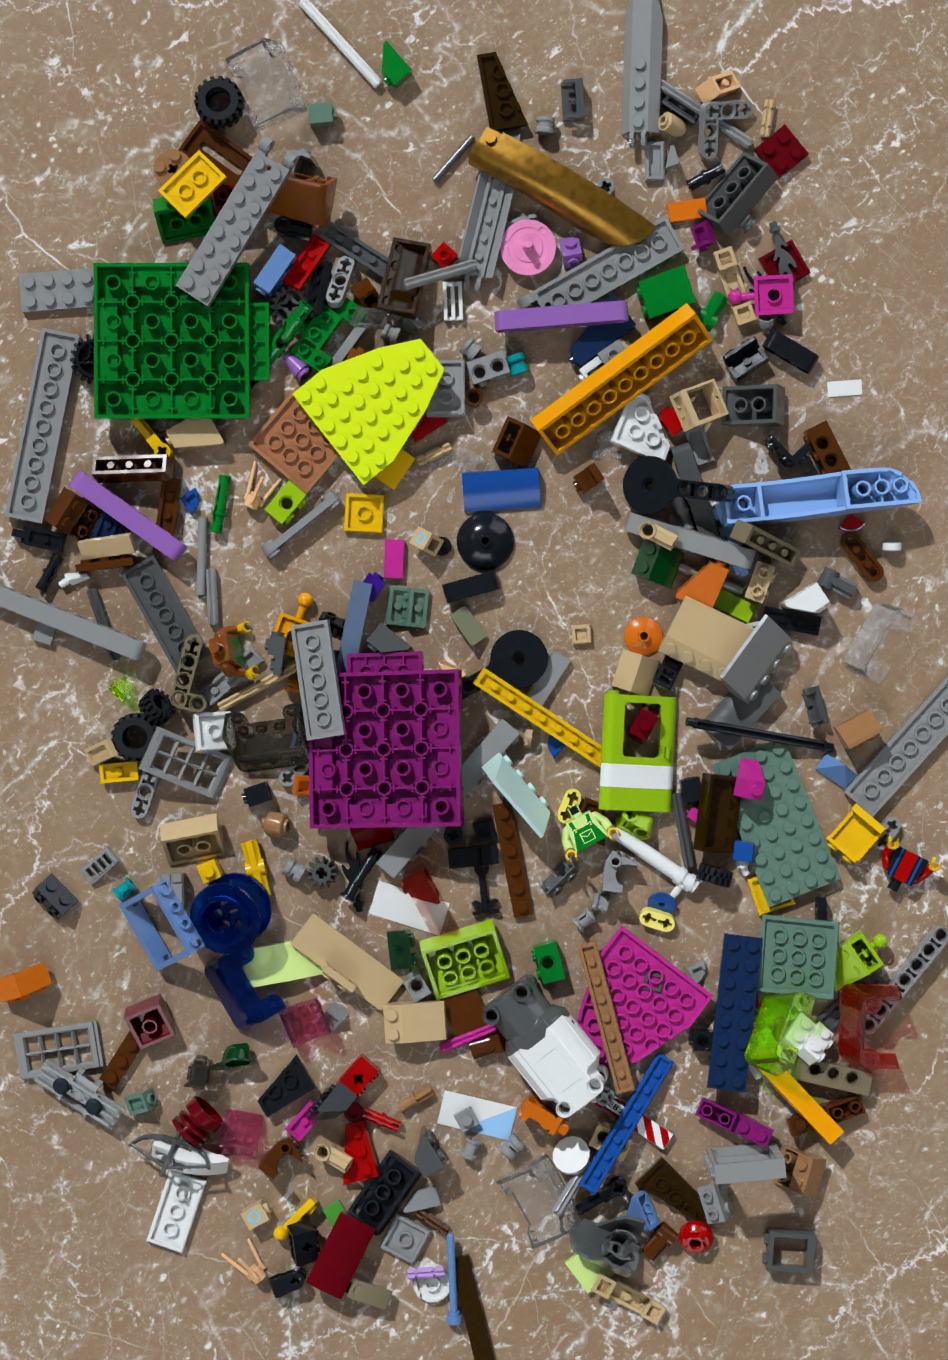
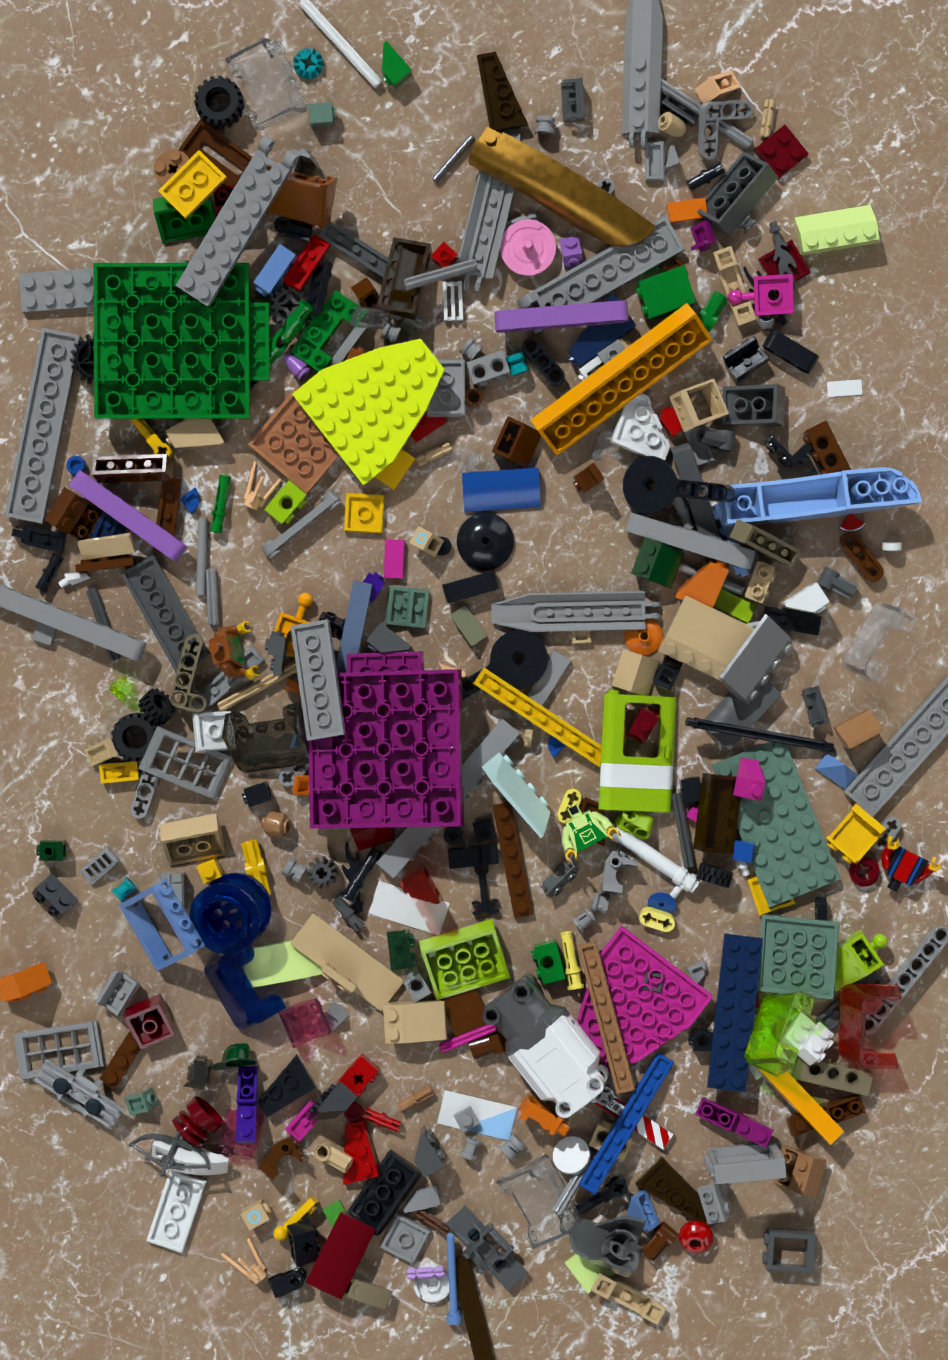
light grey beam [326,256,356,308] -> none
tan piece [639,521,679,551] -> none
none -> dark green brick [36,840,66,861]
none -> blue tile [66,456,87,475]
none -> light grey bracket [96,970,141,1017]
none -> dark purple slope [235,1066,258,1144]
none -> teal gear [293,48,324,79]
none -> dark grey pin [331,895,365,932]
none -> dark grey piece [446,1205,528,1291]
none -> light grey hinge [491,591,660,632]
none -> black beam [522,338,565,387]
none -> light yellow pin [560,931,584,990]
none -> reddish brown tile [659,255,686,272]
none -> dark grey piece [696,426,736,452]
none -> yellowish green slope [794,205,880,256]
none -> dark red gear [848,856,880,887]

